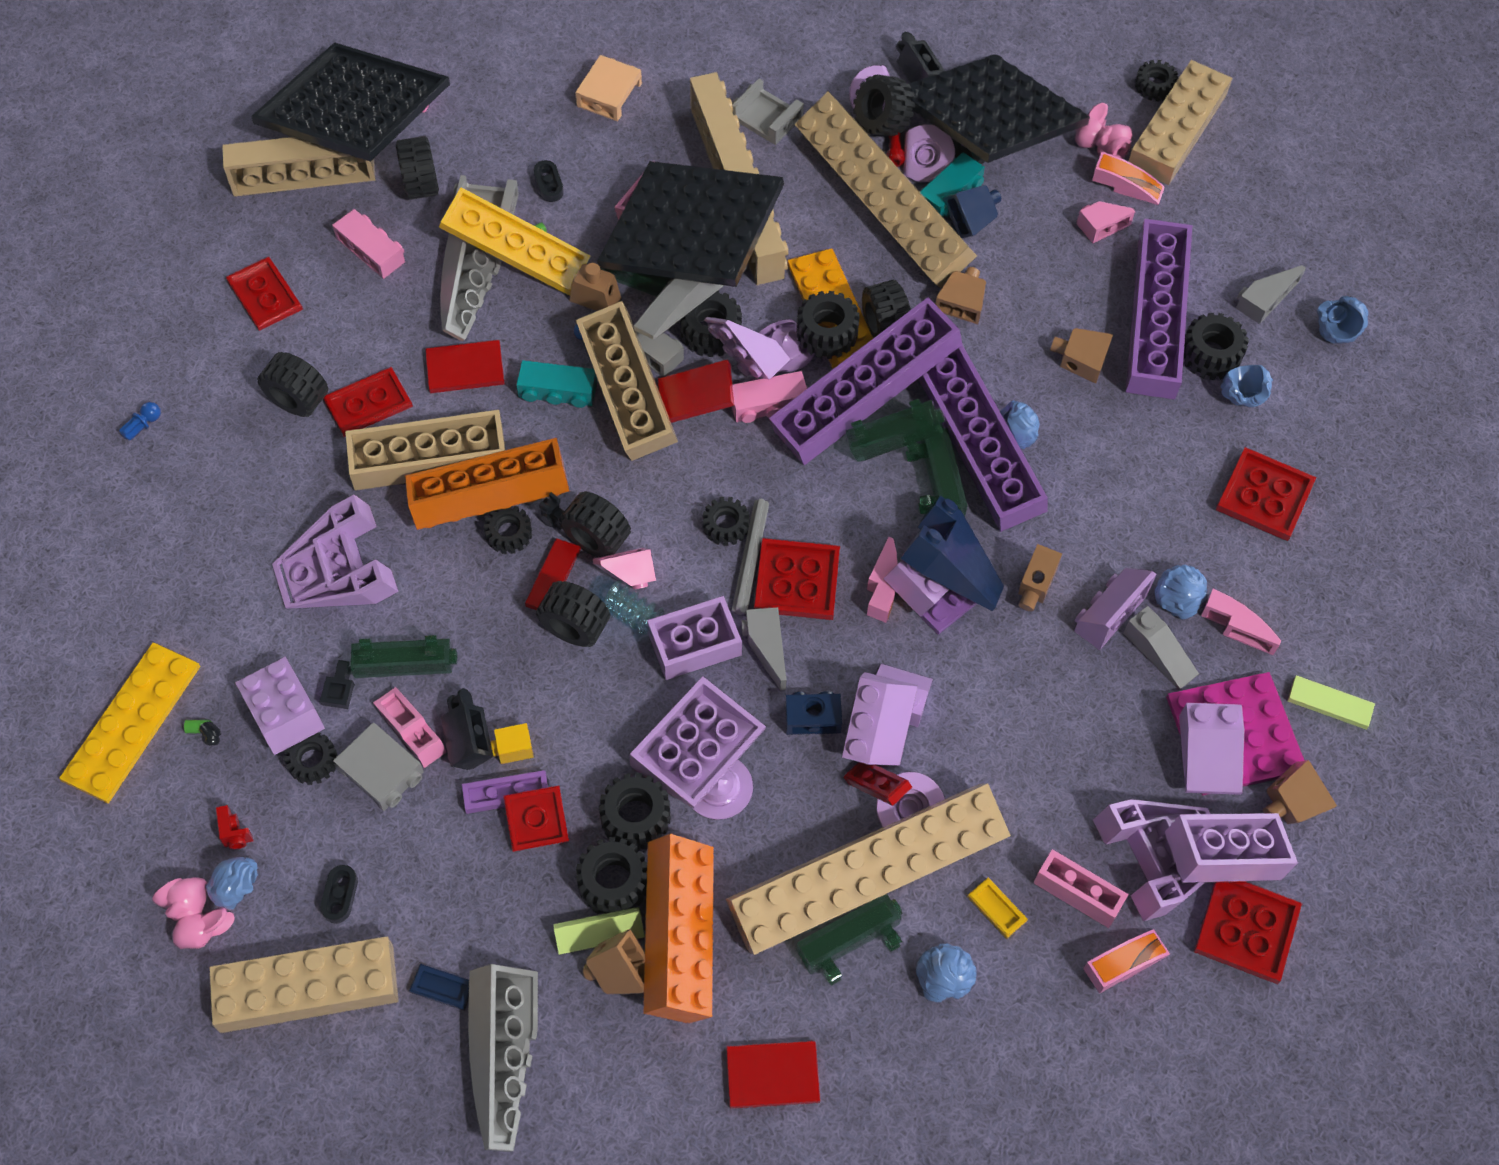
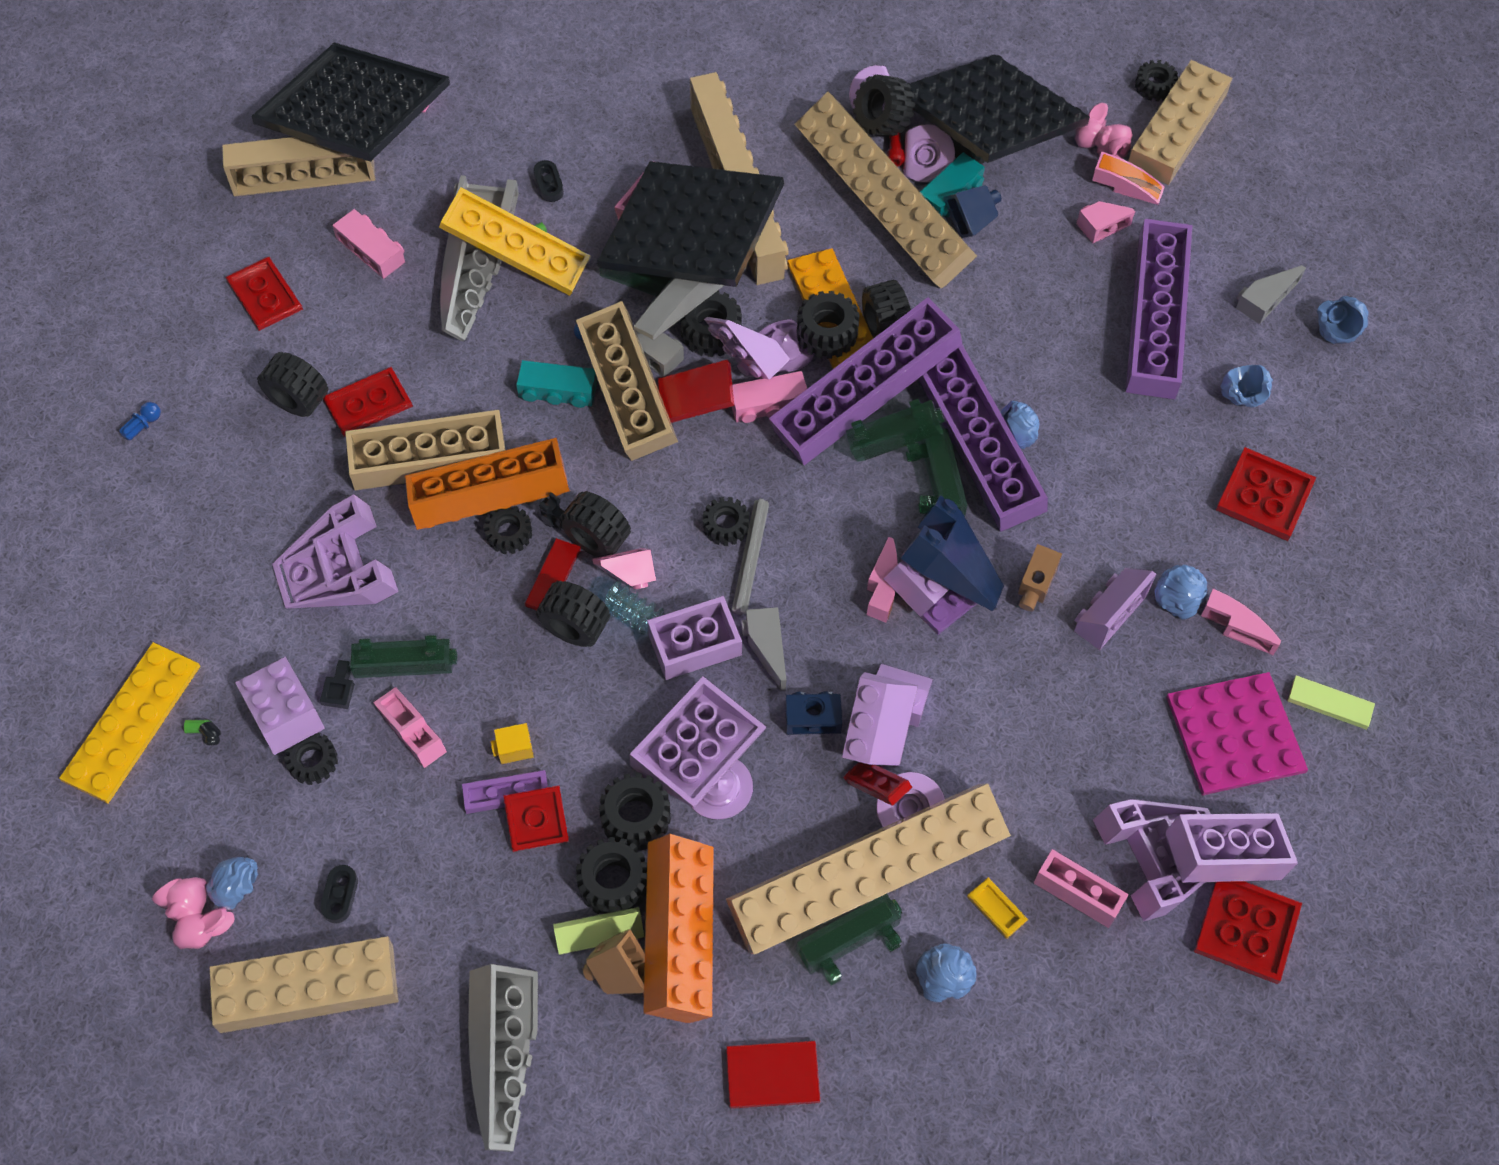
red bracket [216,805,253,849] -> none
light grey panel [333,722,424,811] -> none
black tyre [396,136,439,200] -> none
dark blue tile [409,964,469,1011] -> none
red tile [426,340,505,393] -> none
black brick [441,688,494,770] -> none
medium nougat torso [570,263,621,311] -> none
light nougat panel [576,55,642,121] -> none
light grey panel [732,78,804,145] -> none
red plate [754,538,840,620] -> none
black brick [896,32,945,83] -> none
medium nougat torso [935,267,986,324] -> none
medium nougat torso [1050,328,1113,383] -> none
slope [1083,930,1170,994] -> none
light grey slope [1123,606,1199,690] -> none
lavender slope [1179,703,1244,795] -> none
black tyre [1183,313,1249,380] -> none
medium nougat torso [1263,760,1337,824] -> none

